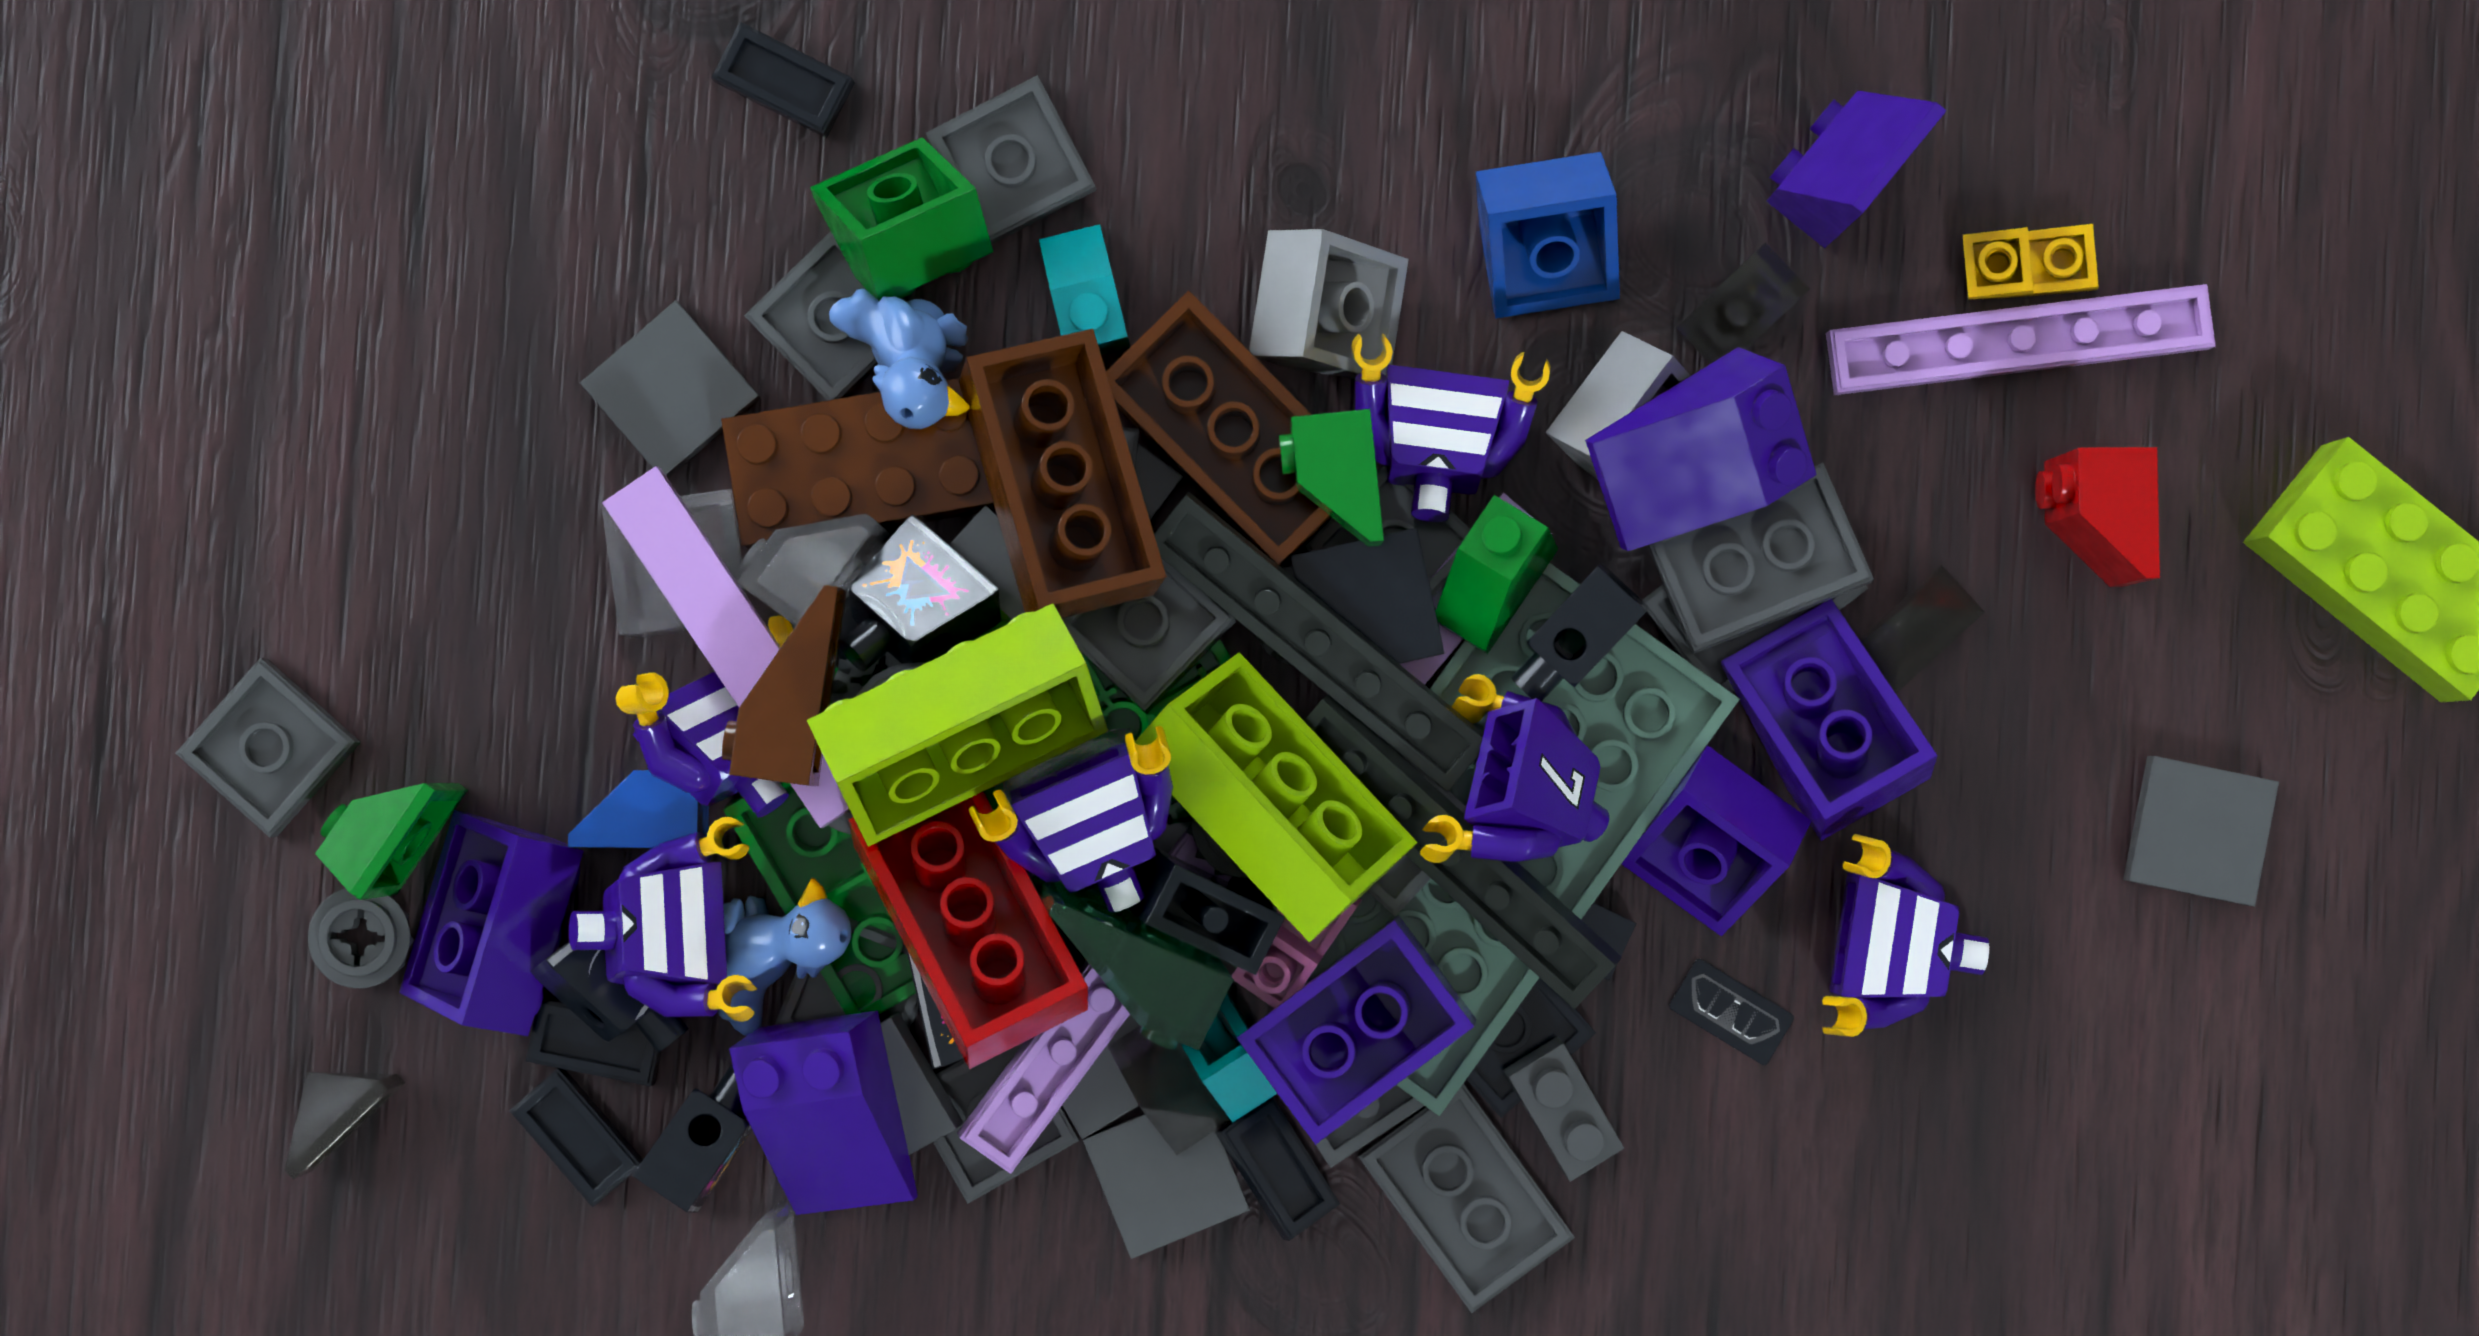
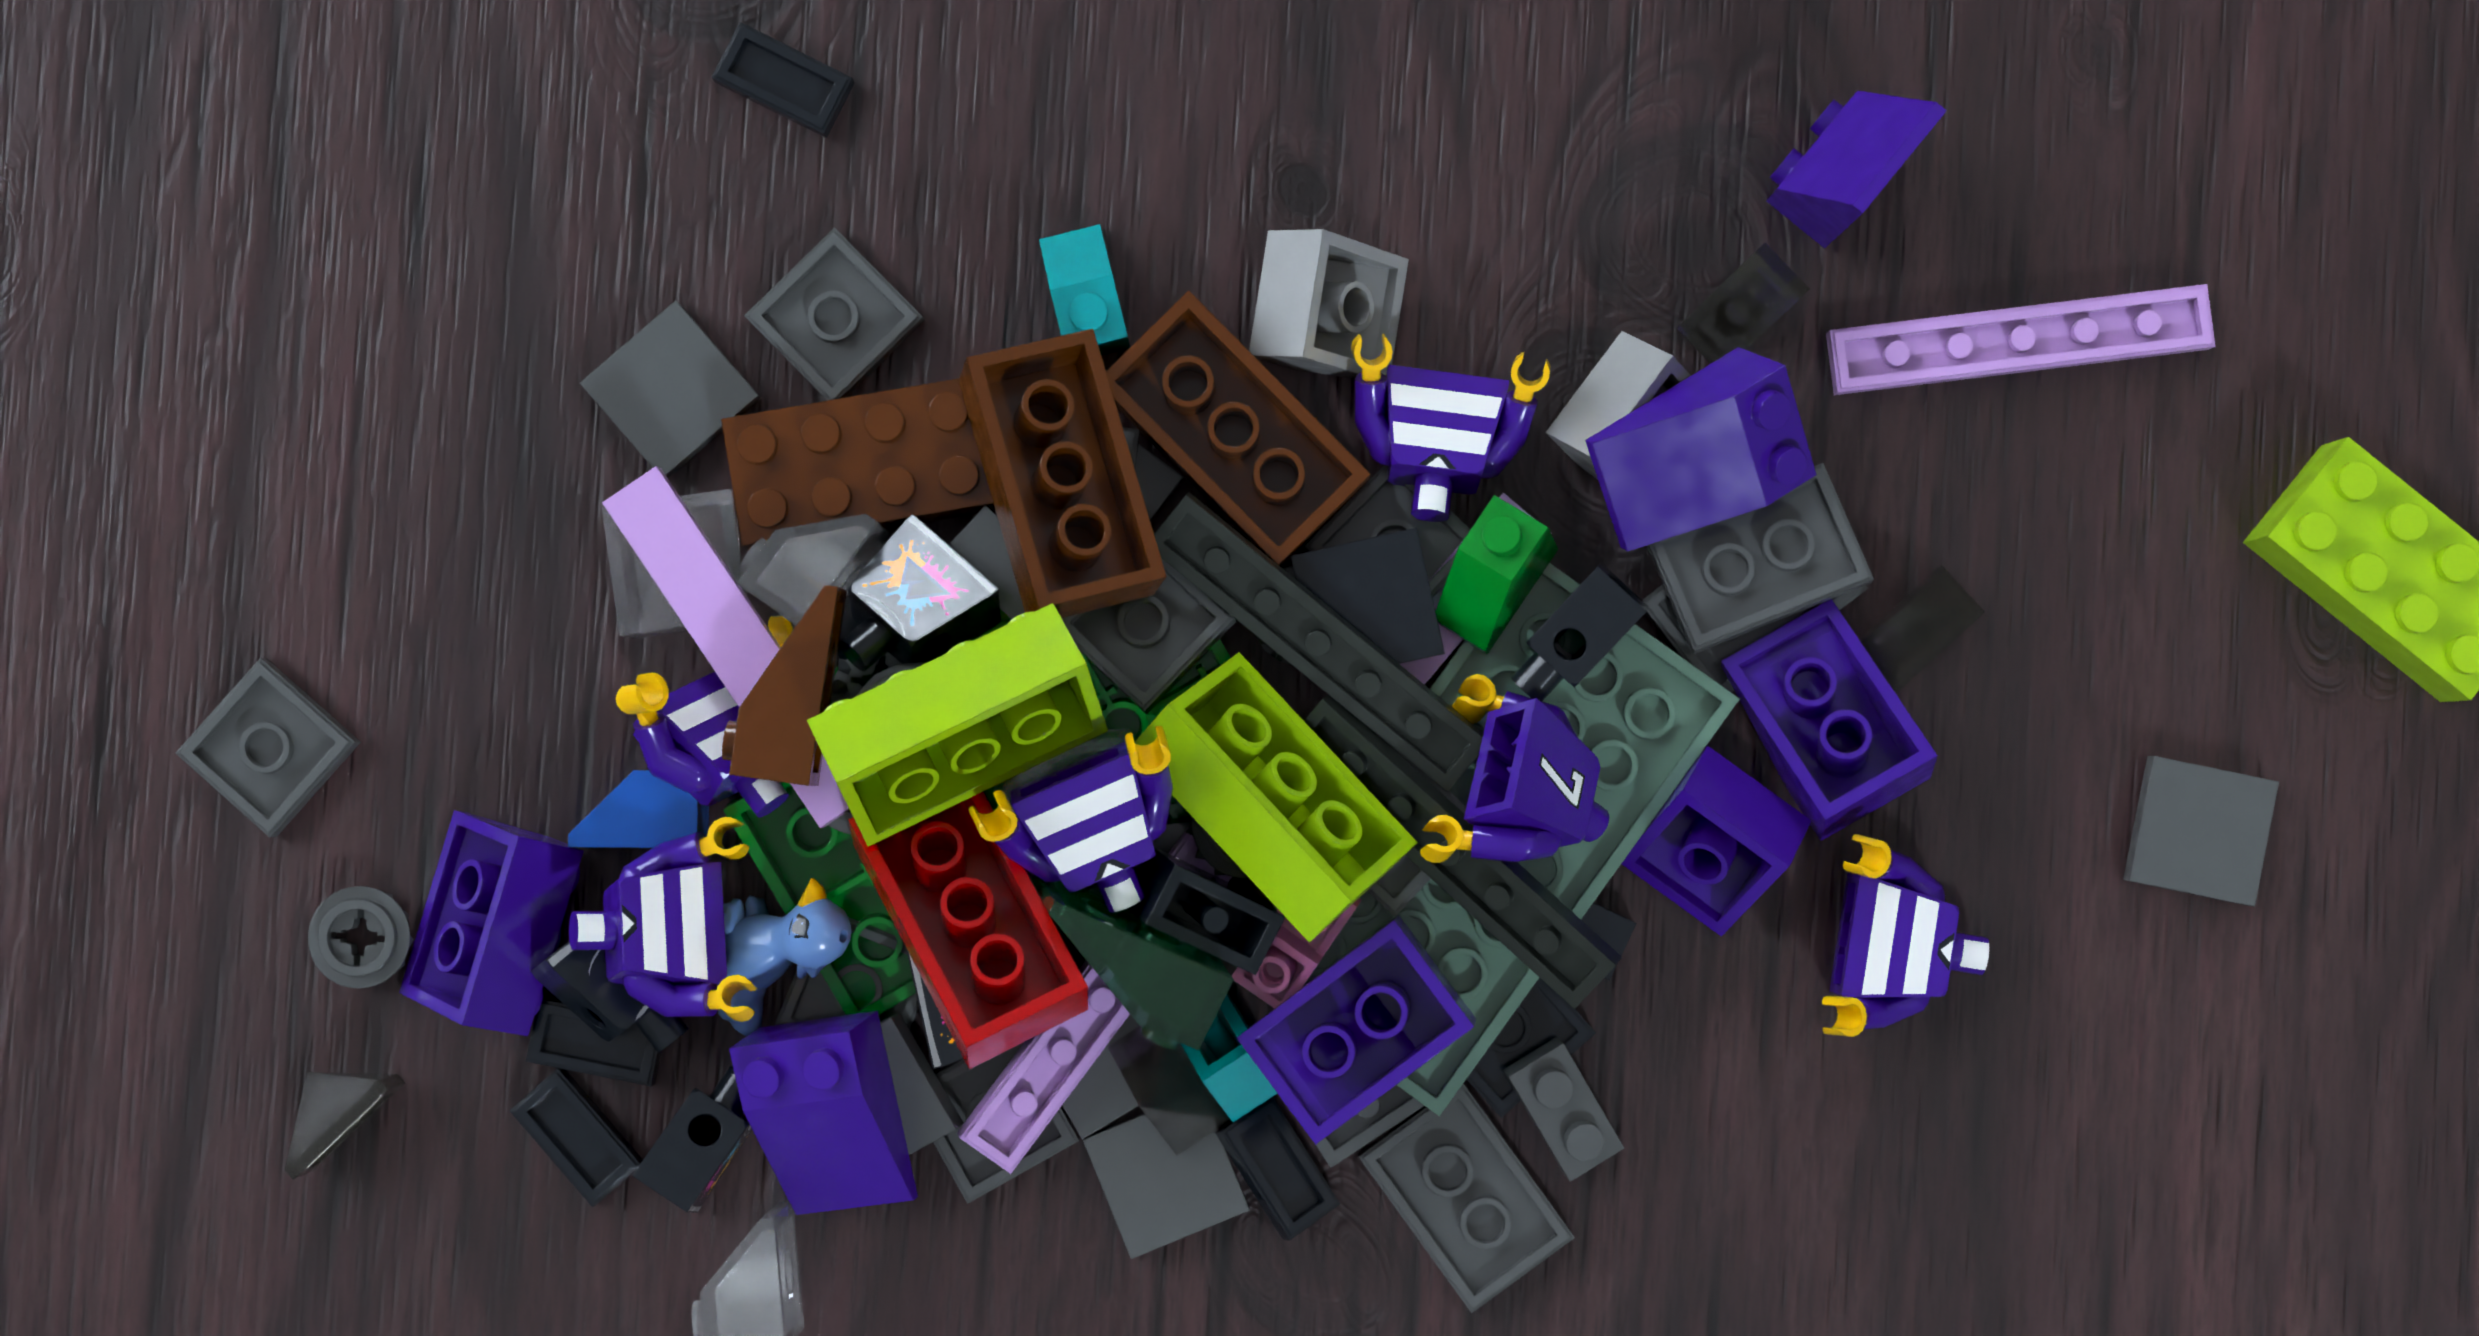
green slope [315,783,468,900] -> none
green slope [810,137,993,301] -> none
medium blue animal [829,288,970,429] -> none
dark grey tile [926,75,1097,245] -> none
green slope [1279,409,1384,547] -> none
blue slope [1475,152,1620,319] -> none
black sticker [1669,959,1794,1065] -> none
yellow slope [1963,224,2099,299] -> none
red slope [2035,447,2160,587] -> none

